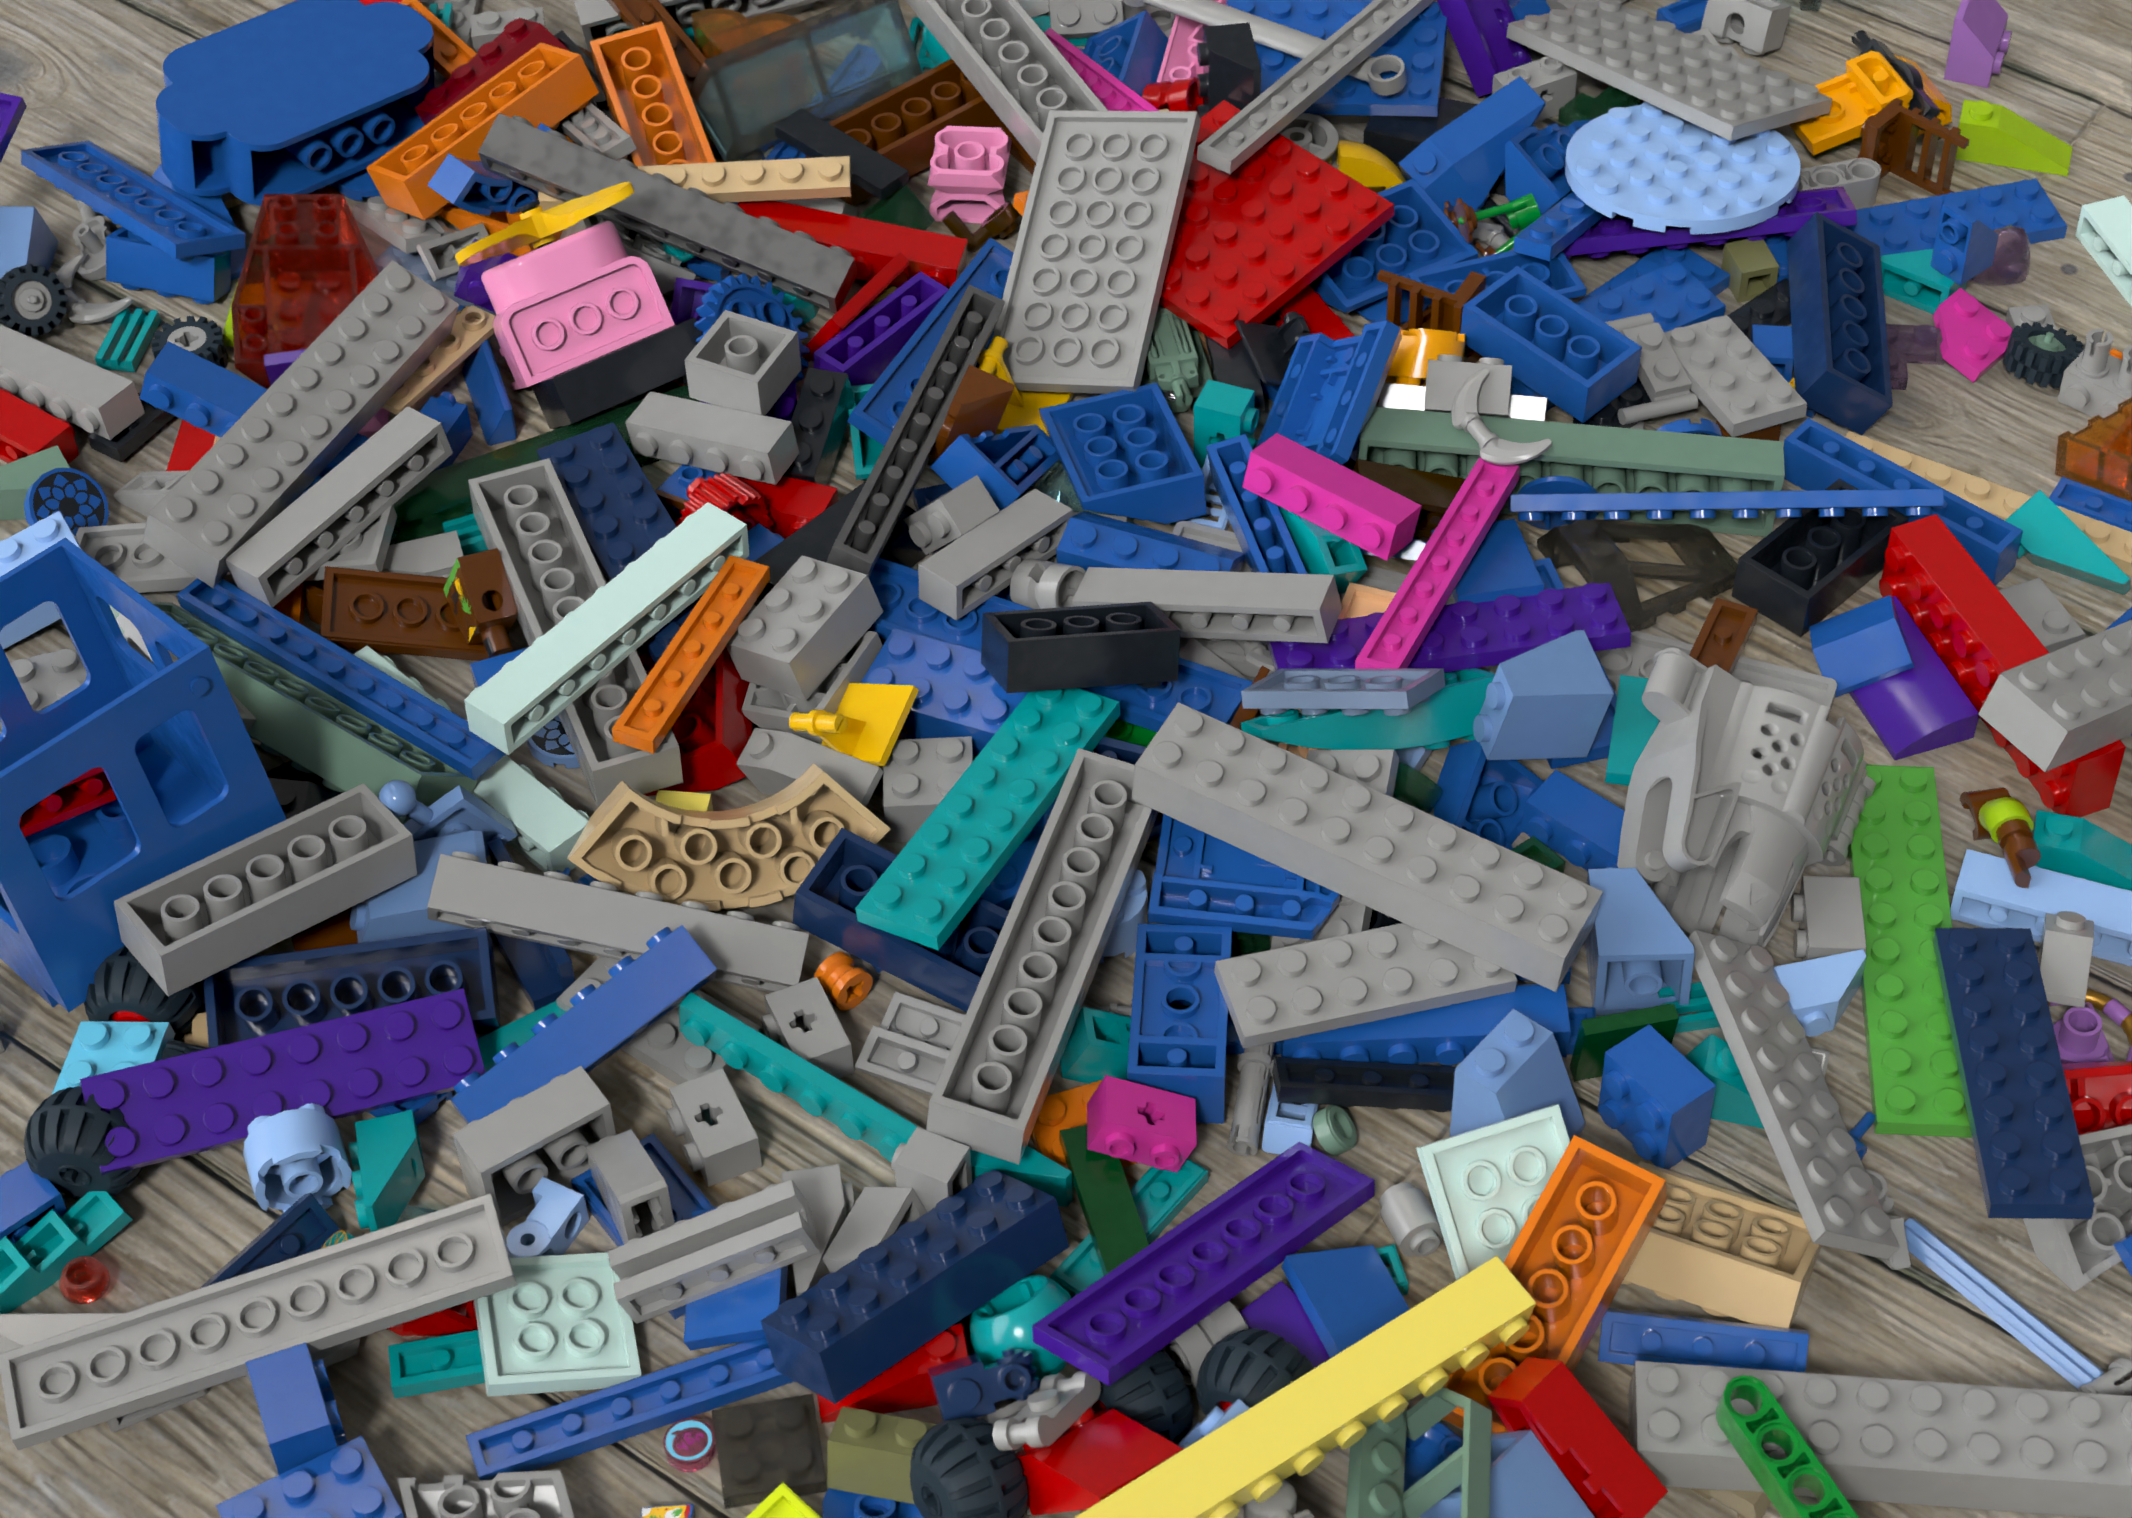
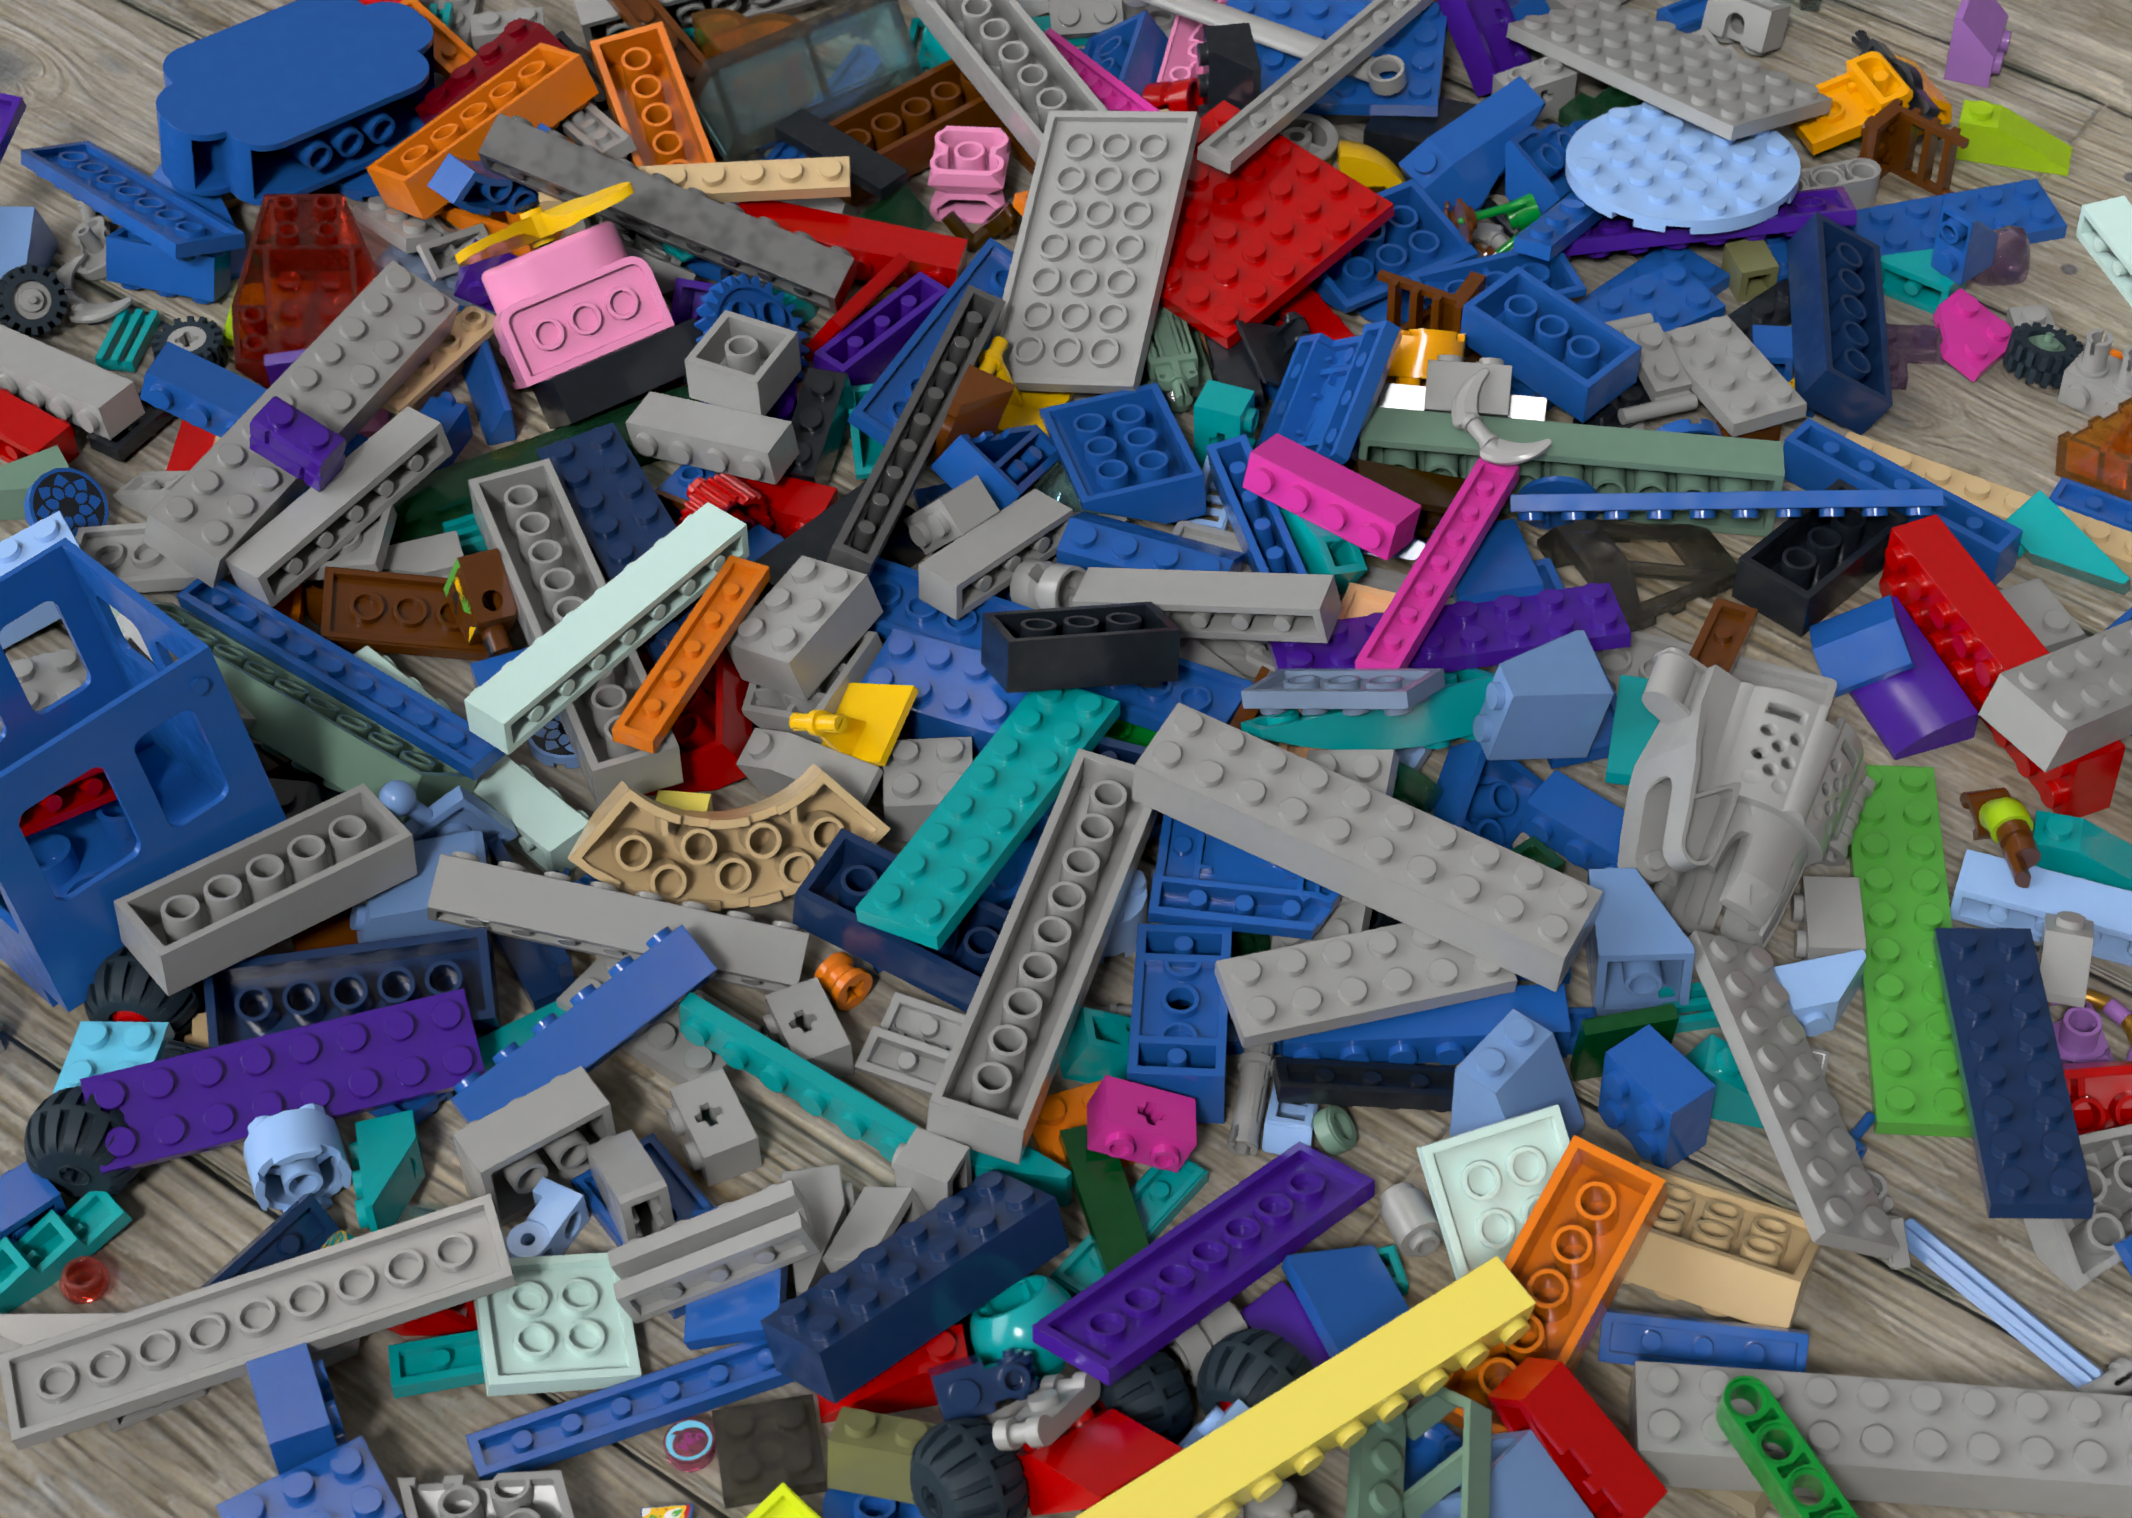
none -> dark purple brick [250,396,346,492]

